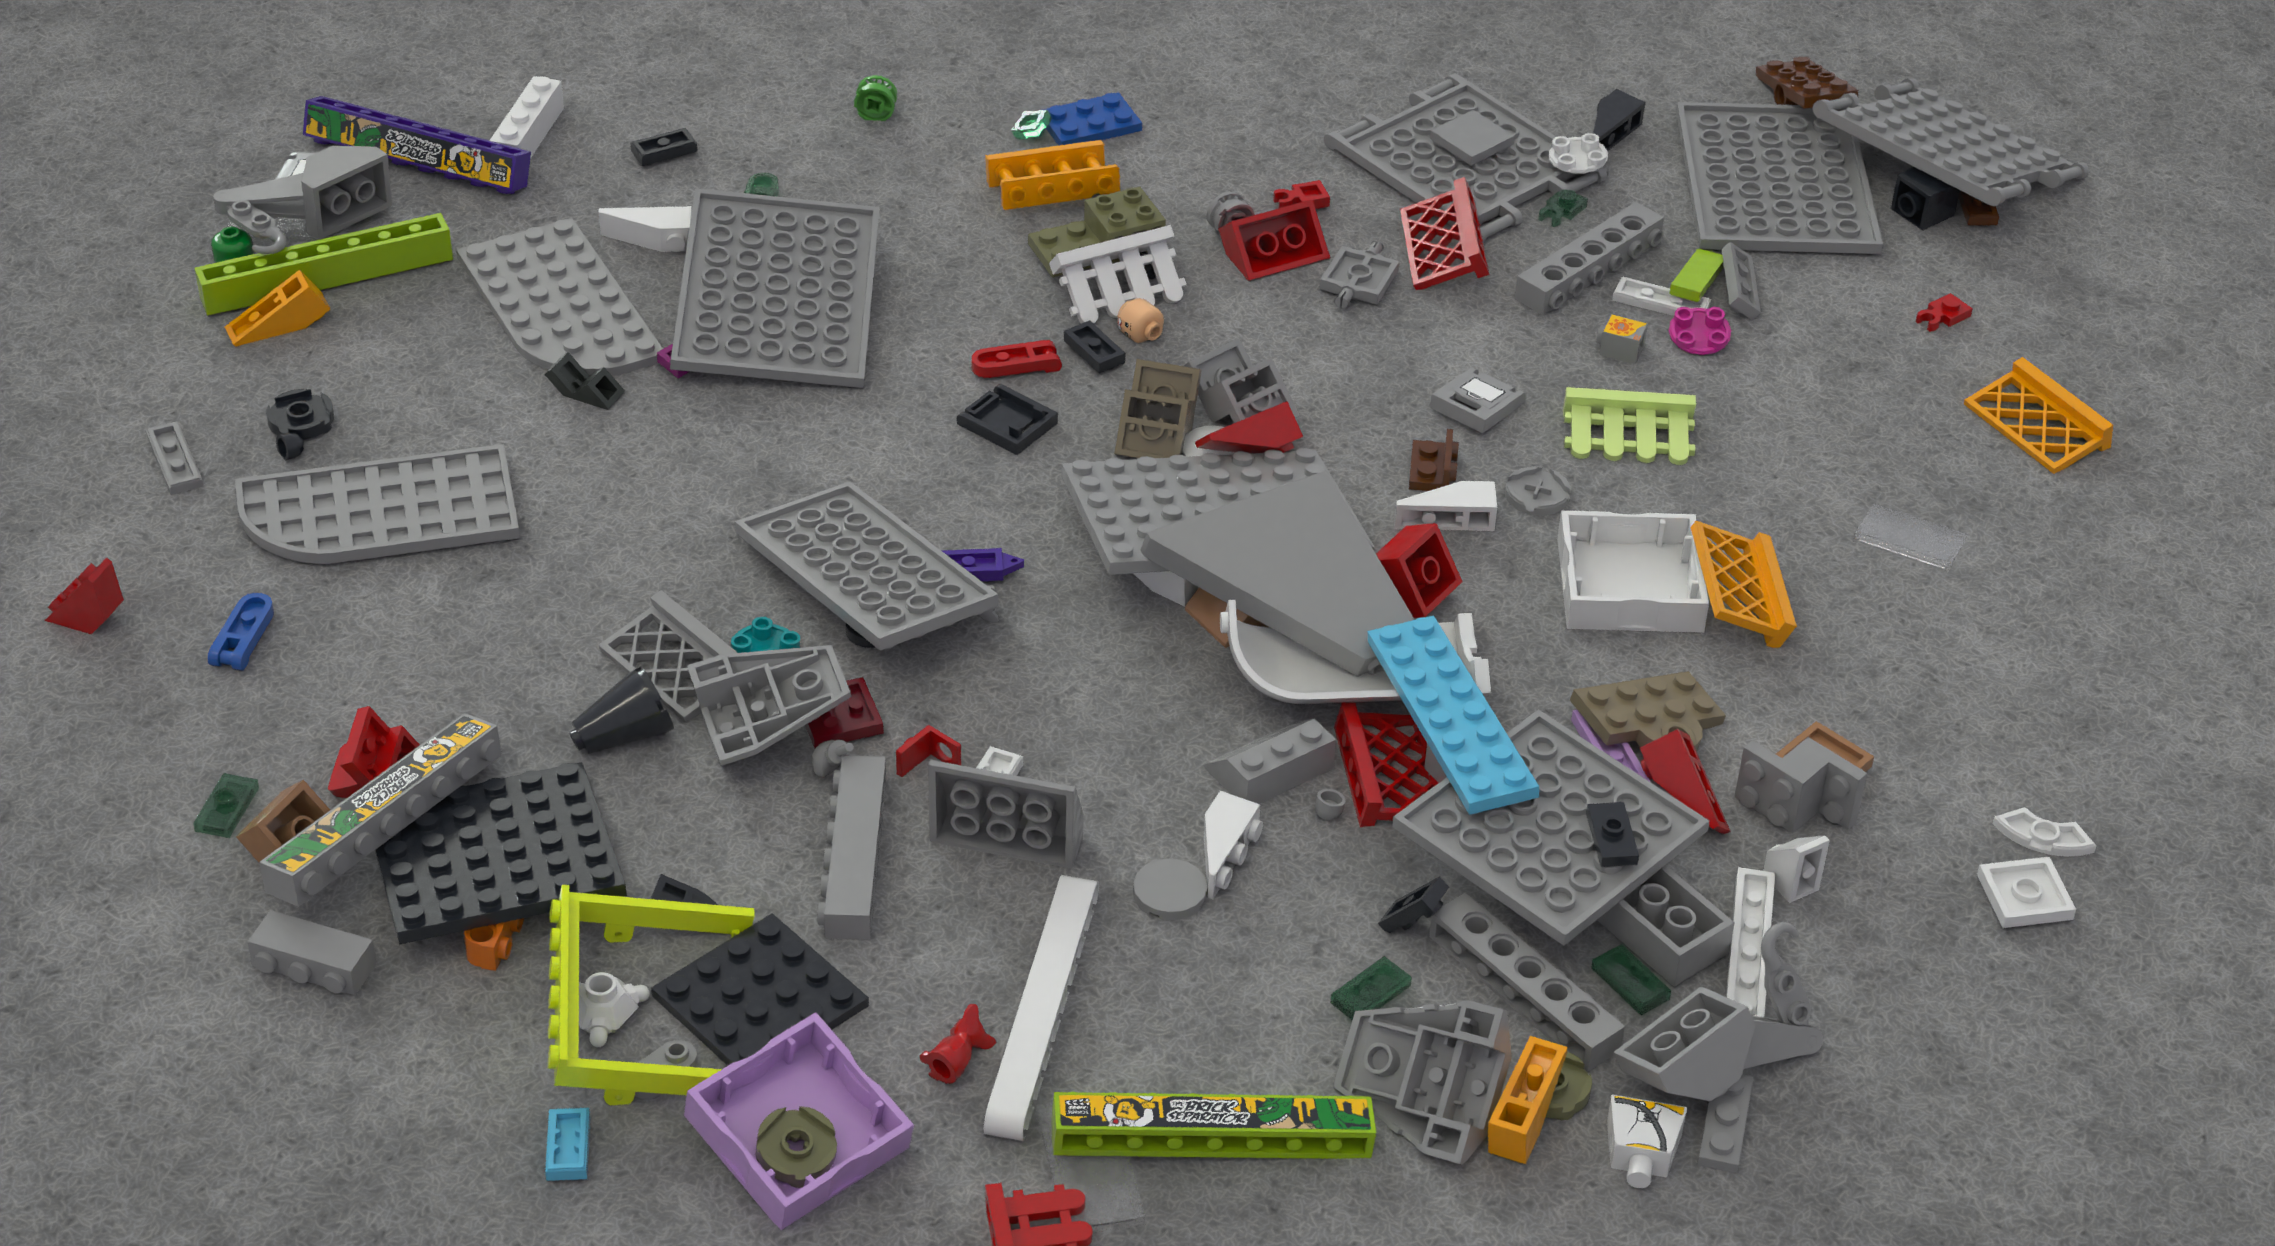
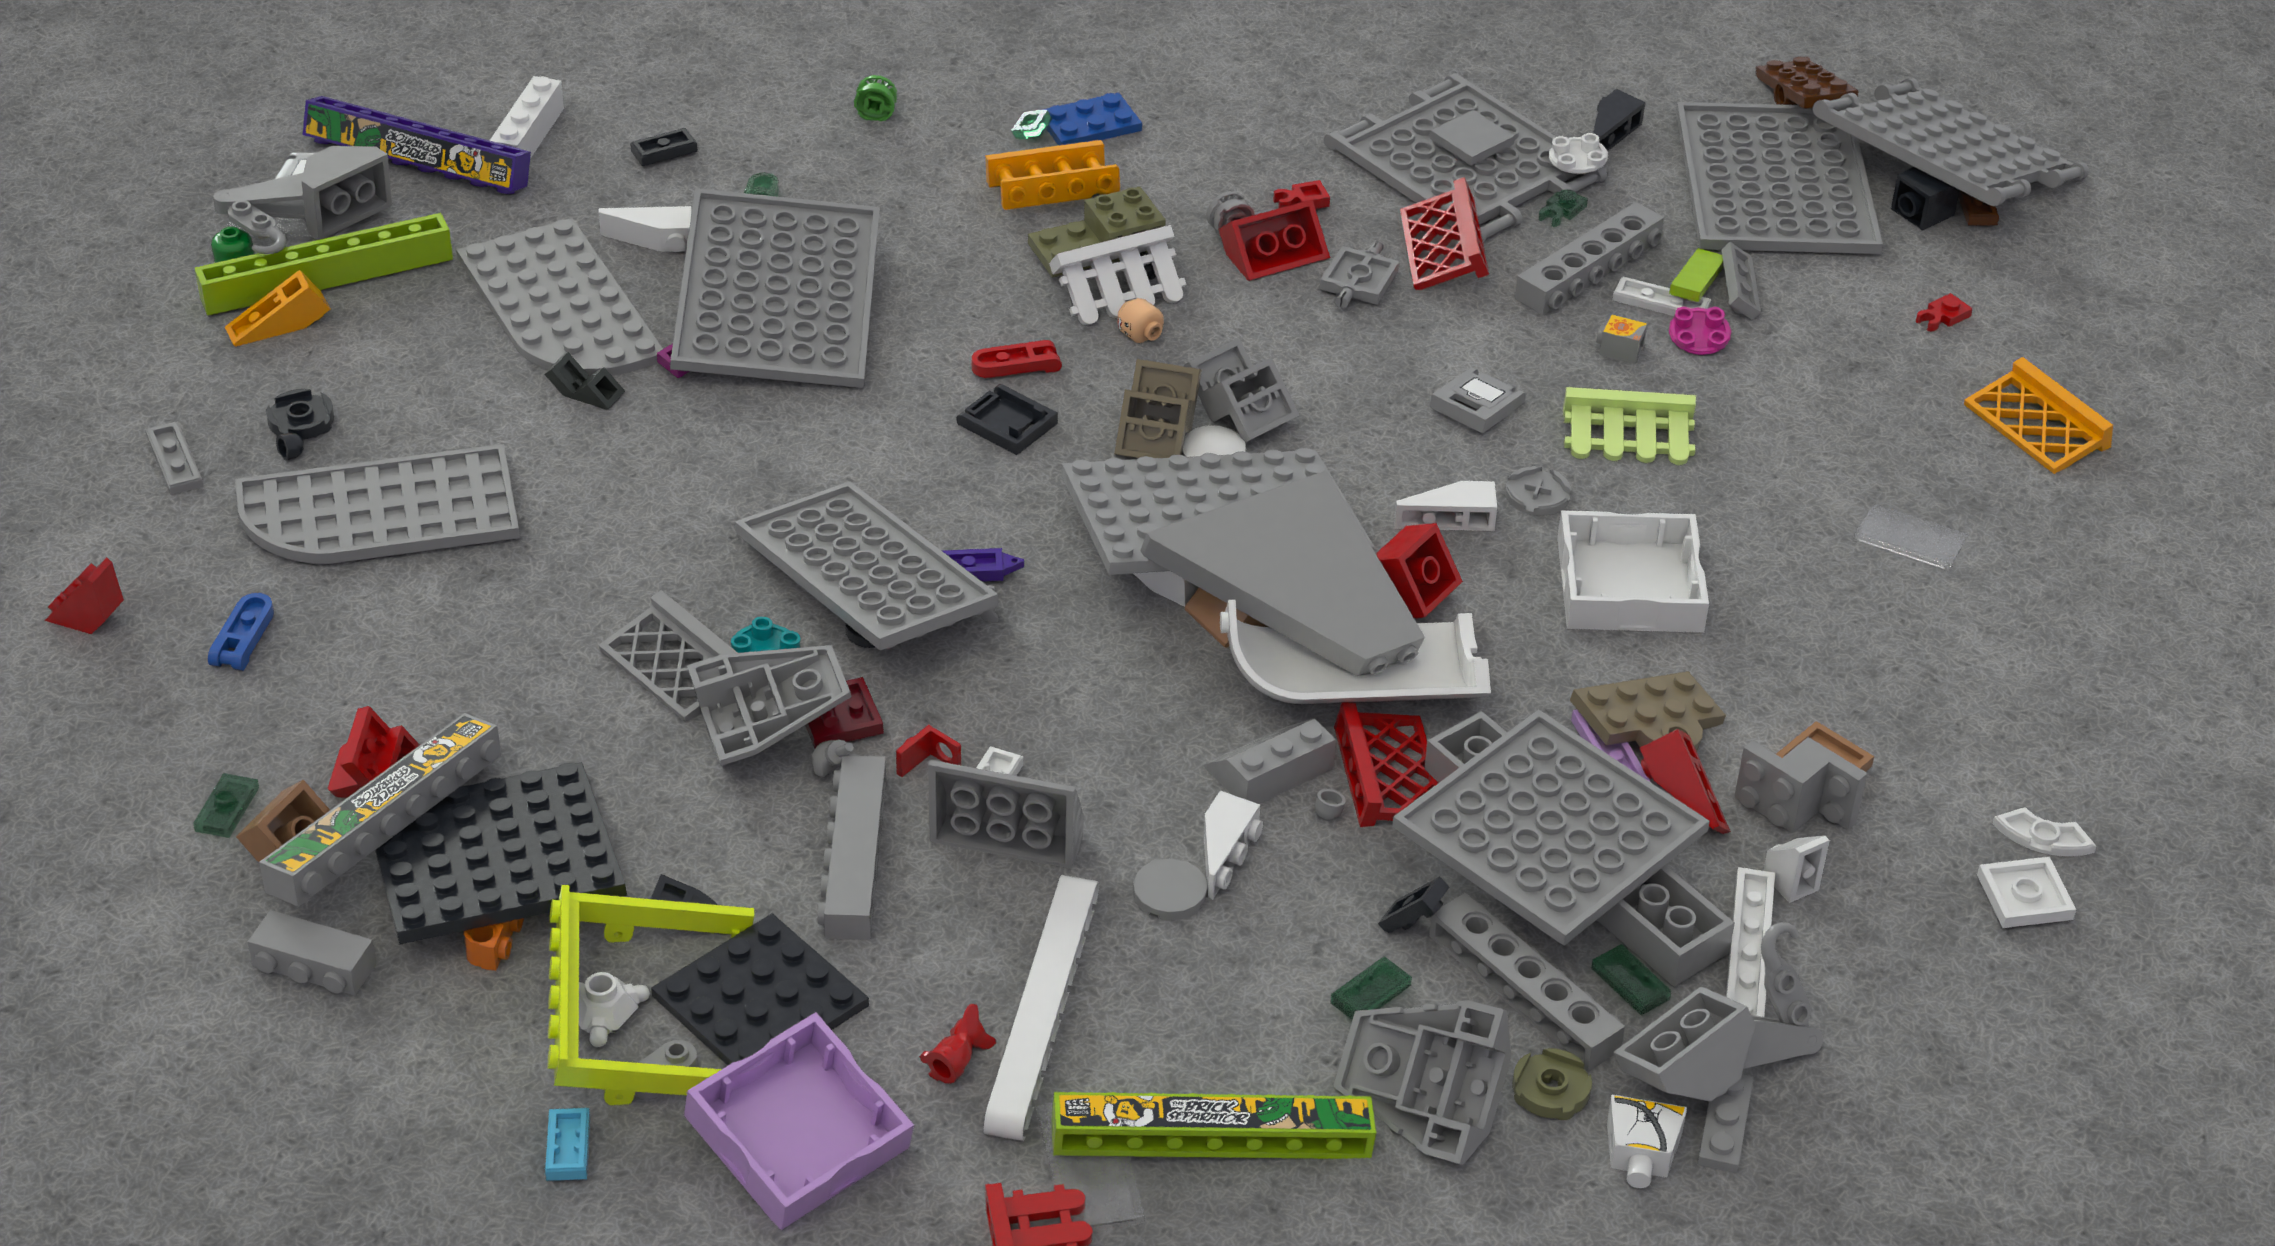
black cone [569,666,674,754] -> none
olive plate [755,1106,837,1188] -> none
black plate [1064,320,1126,373] -> none
red slope [1195,401,1304,453] -> none
medium azure plate [1368,615,1539,815] -> none
reddish brown bracket [1409,429,1459,491] -> none
light orange slope [1488,1036,1568,1164] -> none
black plate [1586,802,1639,867] -> none
light orange fence [1691,520,1797,648] -> none

